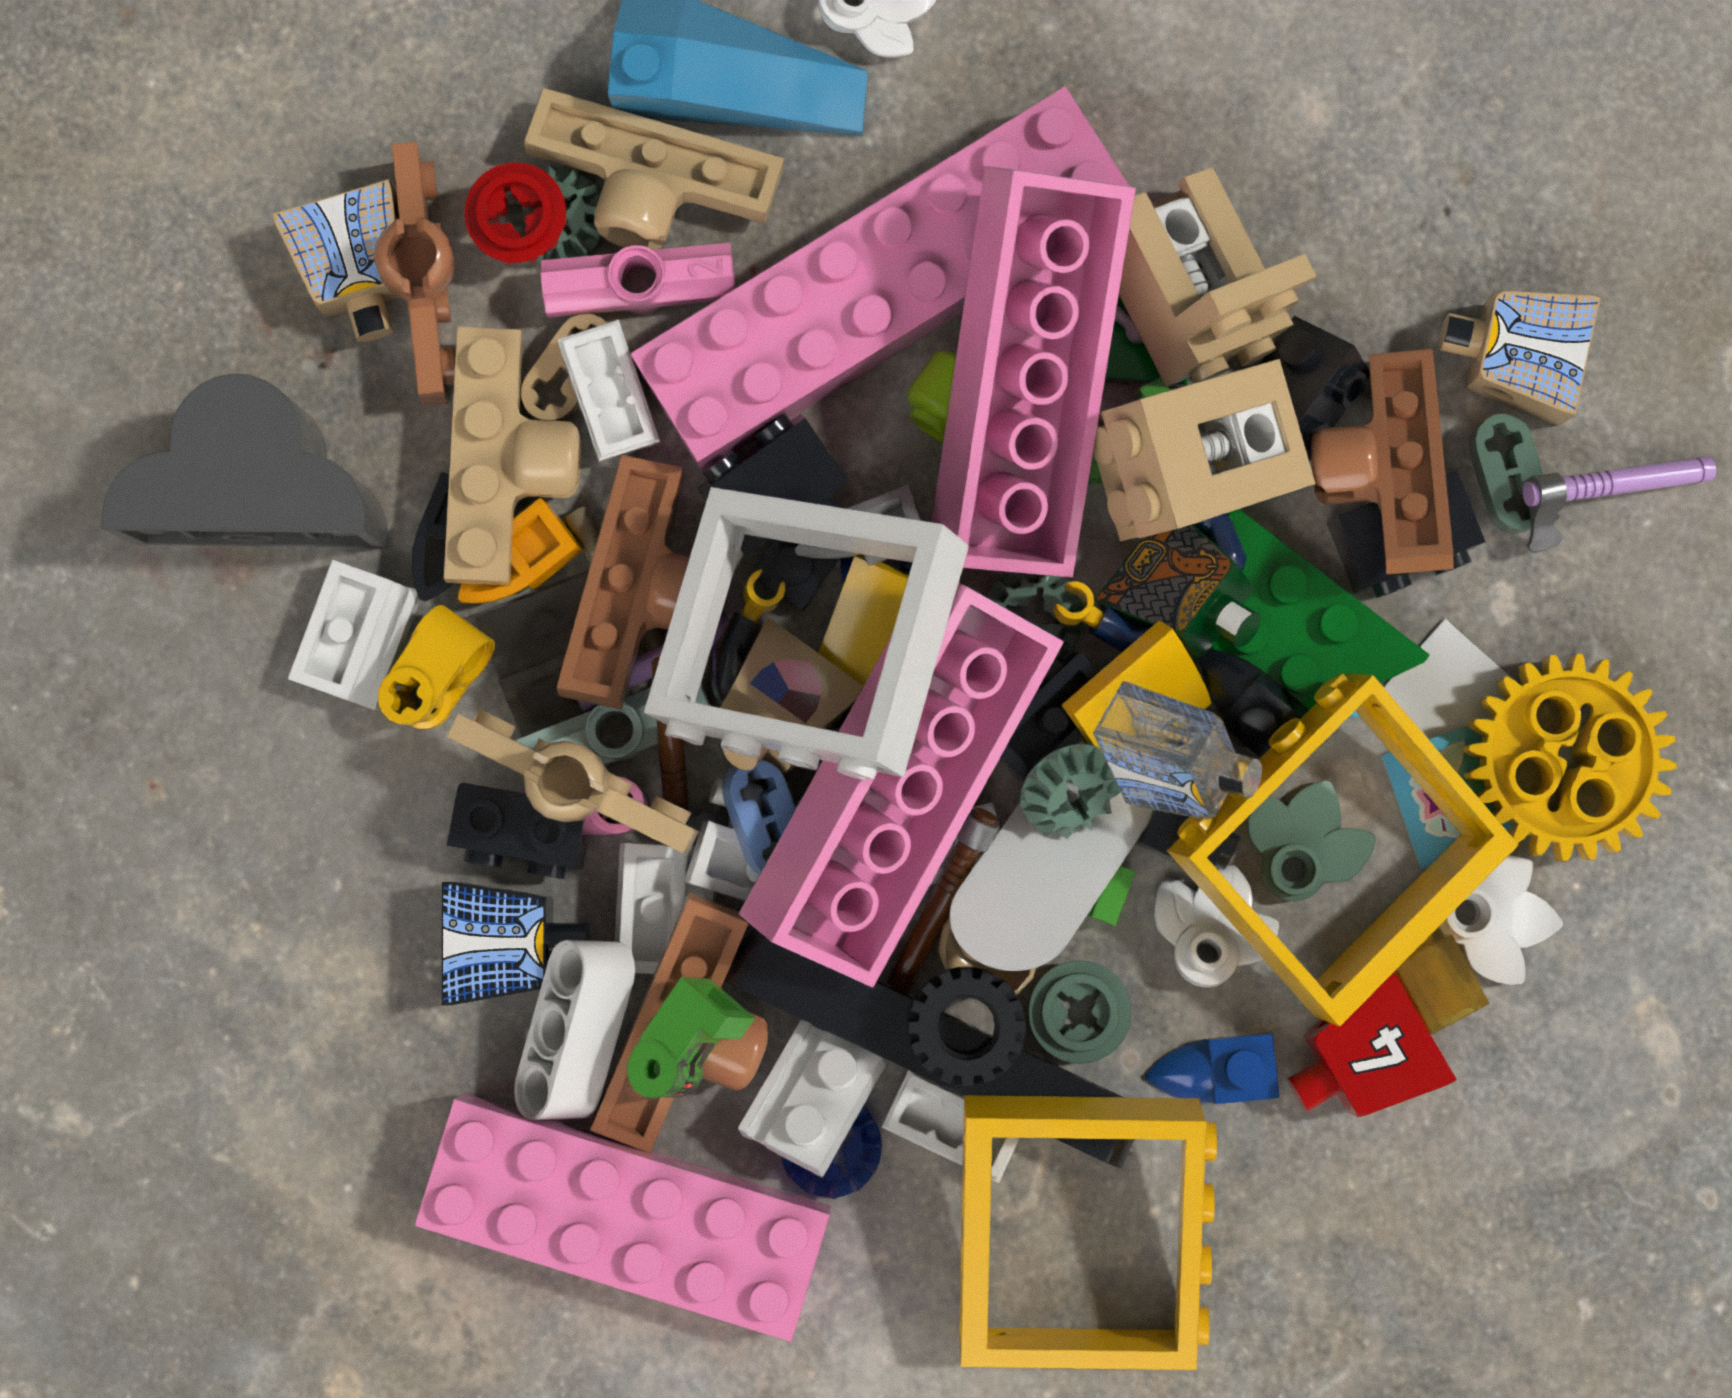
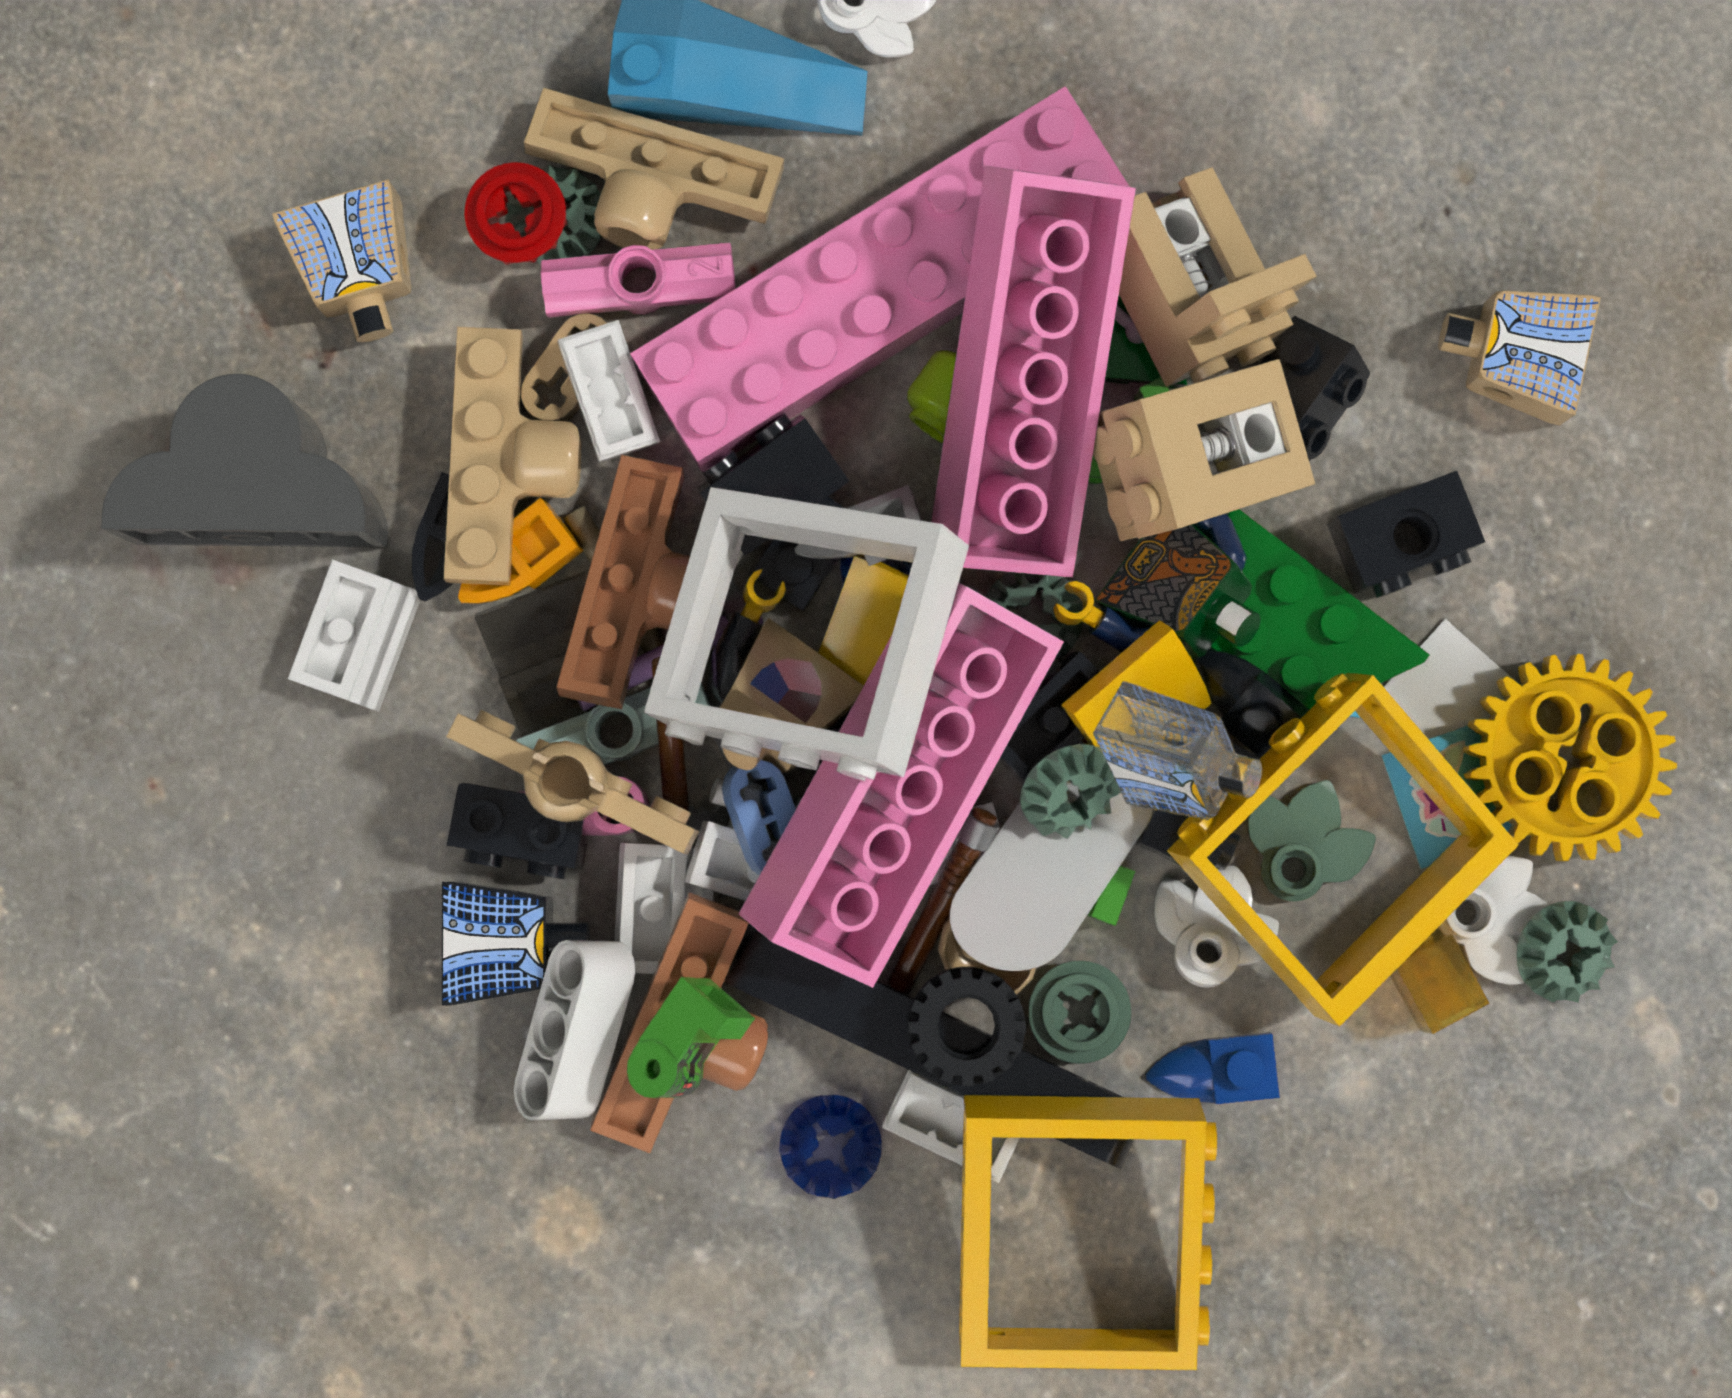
nougat plate [374,141,456,406] -> none
yellow piece [378,605,495,730] -> none
bright pink brick [415,1093,831,1342] -> none
white plate [738,1019,886,1178] -> none
red torso [1287,972,1457,1117] -> none
nougat plate [1310,349,1454,574] -> none
sand green beam [1469,413,1543,534] -> none
lavender piece [1523,456,1716,553] -> none
none -> sand green gear [1516,901,1618,1003]

